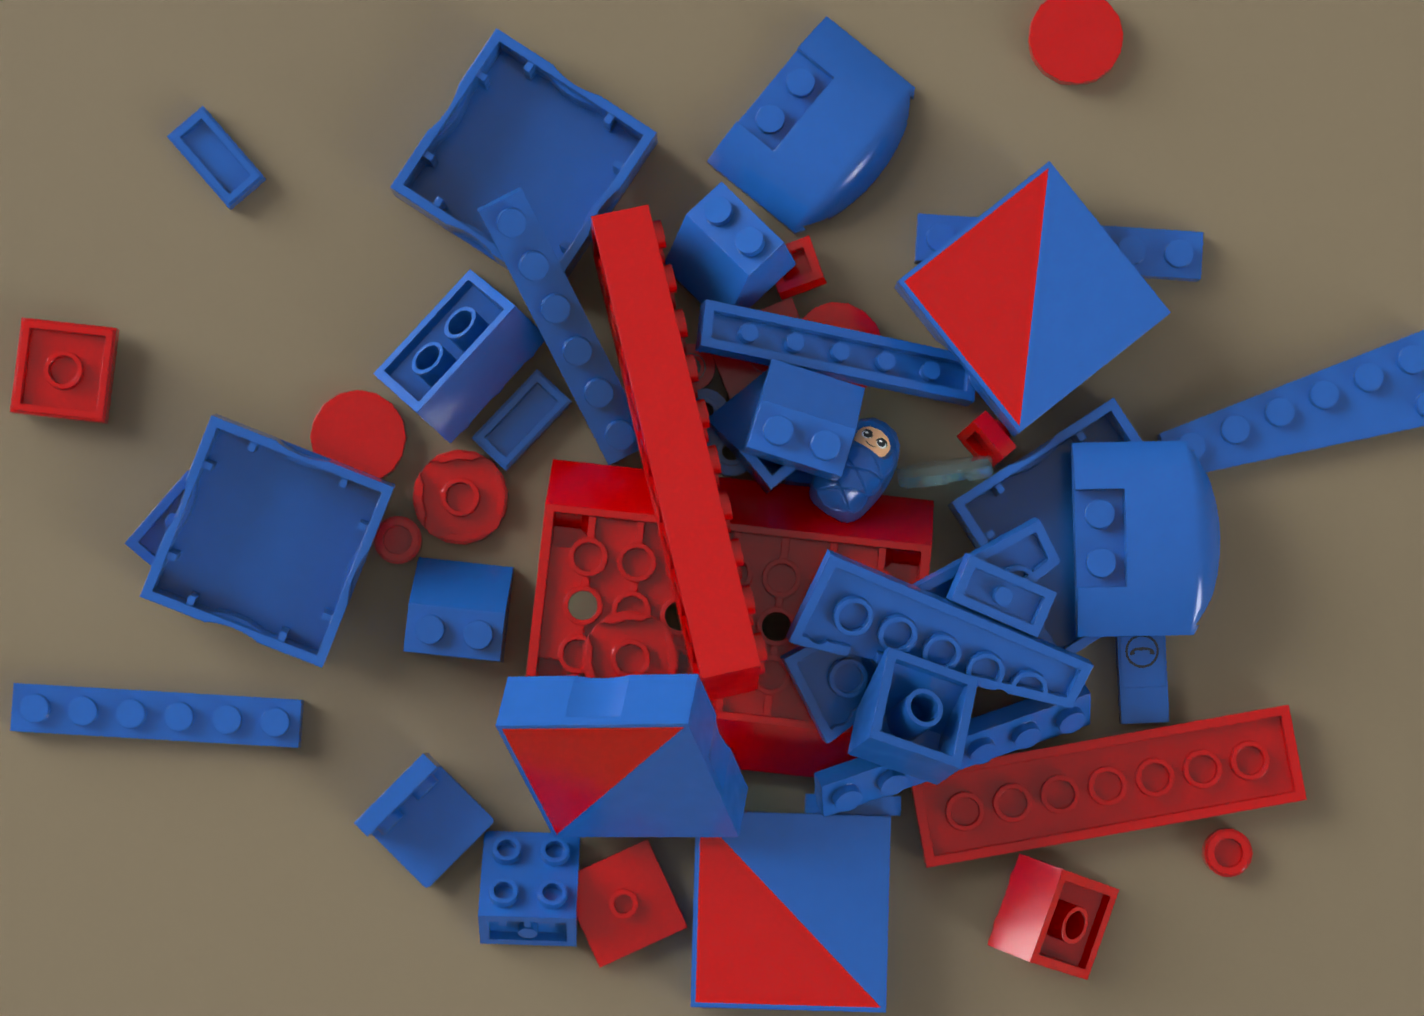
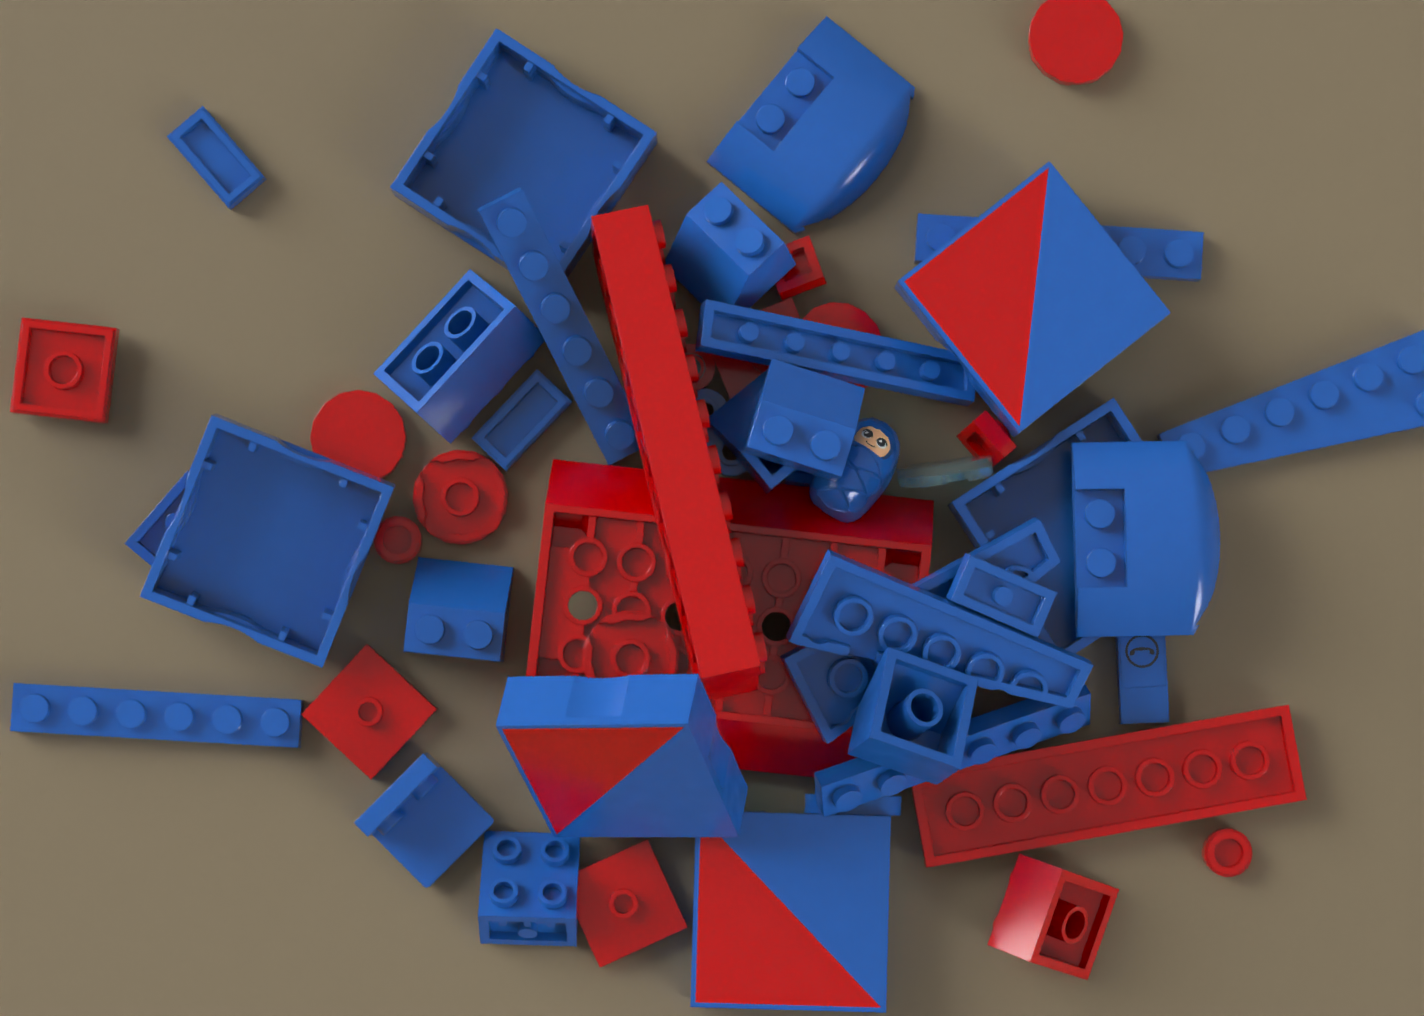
none -> red plate [301,644,438,780]

